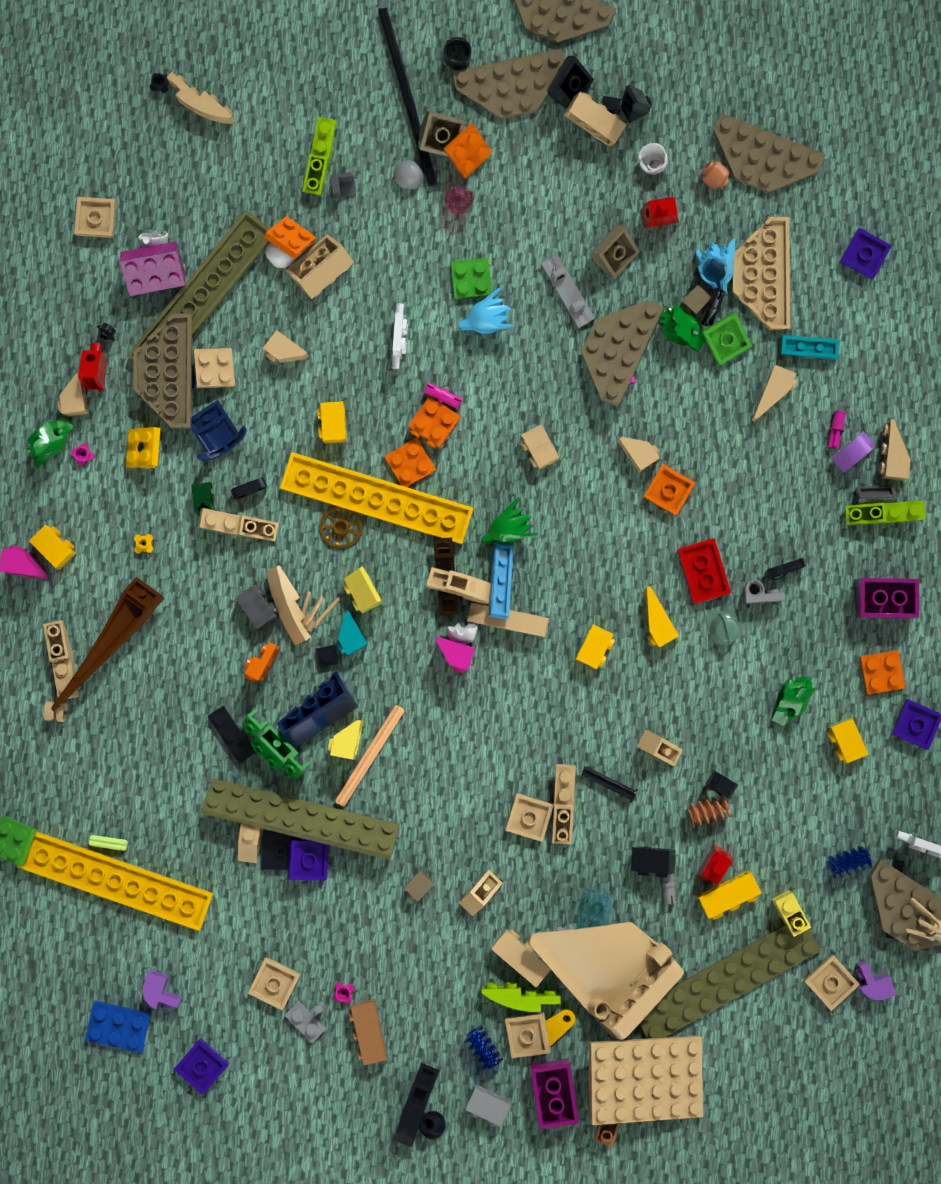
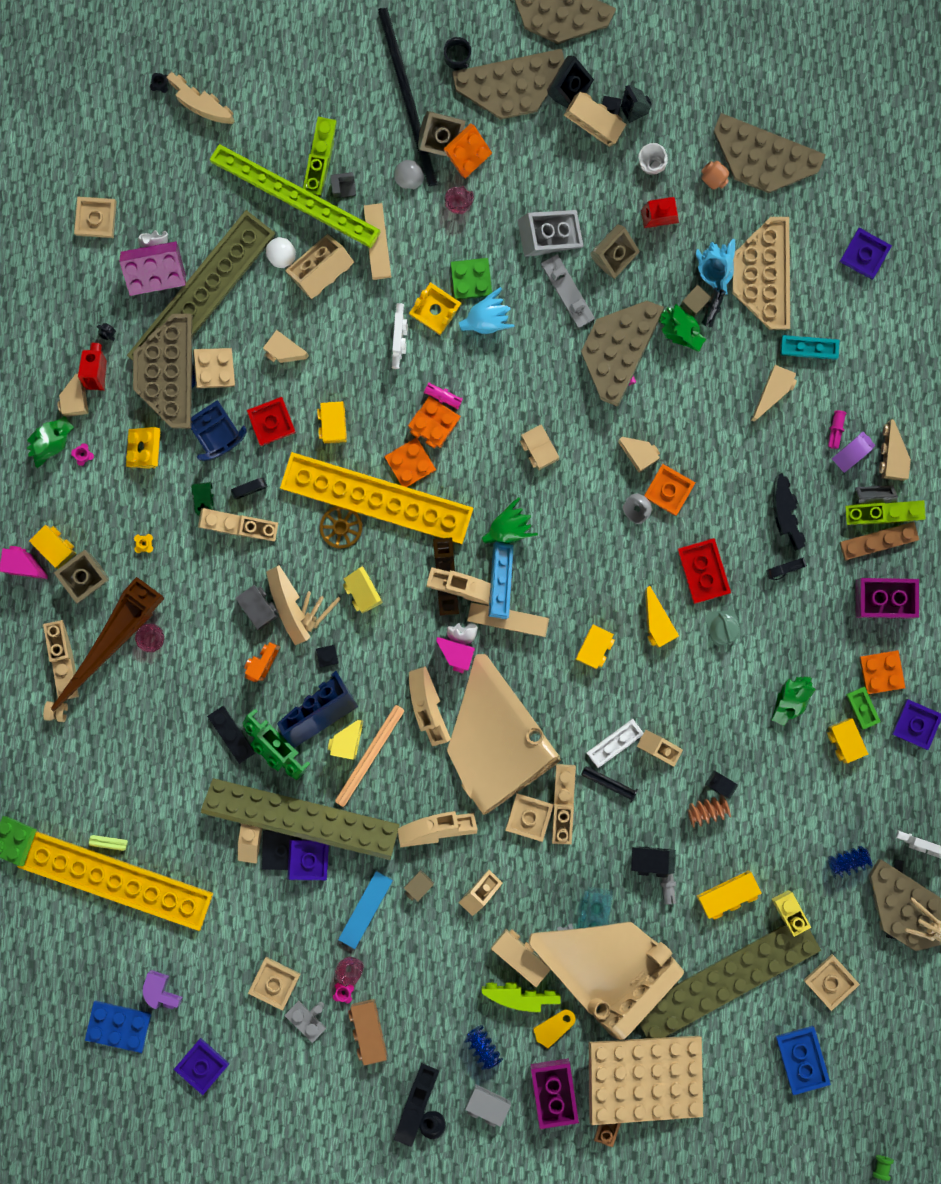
orange plate [264,216,317,259] -> none
teal slope [337,611,369,656] -> none
tan plate [505,1012,551,1058] -> none
red torso [696,844,733,885] -> none
bright green plate [701,313,752,365] -> none
light grey plate [743,580,785,604] -> none
medium lavender brick [855,961,897,1000] -> none
none -> dark tan brick [54,550,109,604]
none -> clear pink hair [135,623,165,652]
none -> lime plate [209,144,381,248]
none -> red plate [247,397,296,446]
none -> clear pink hair [335,957,364,987]
none -> dark azure tile [338,871,393,949]
none -> tan slope [364,203,391,280]
none -> tan slope [398,811,477,847]
none -> yellow piece [409,282,462,336]
none -> tan slope [409,666,451,746]
none -> tan panel [447,654,561,815]
none -> light grey slope [517,210,584,257]
none -> white tile [586,719,644,768]
none -> light grey hair [622,493,652,524]
none -> black slope [773,473,806,551]
none -> blue plate [775,1026,831,1095]
none -> medium nougat plate [839,522,919,561]
none -> bright green plate [845,687,881,730]
none -> bright green bush [872,1155,894,1181]

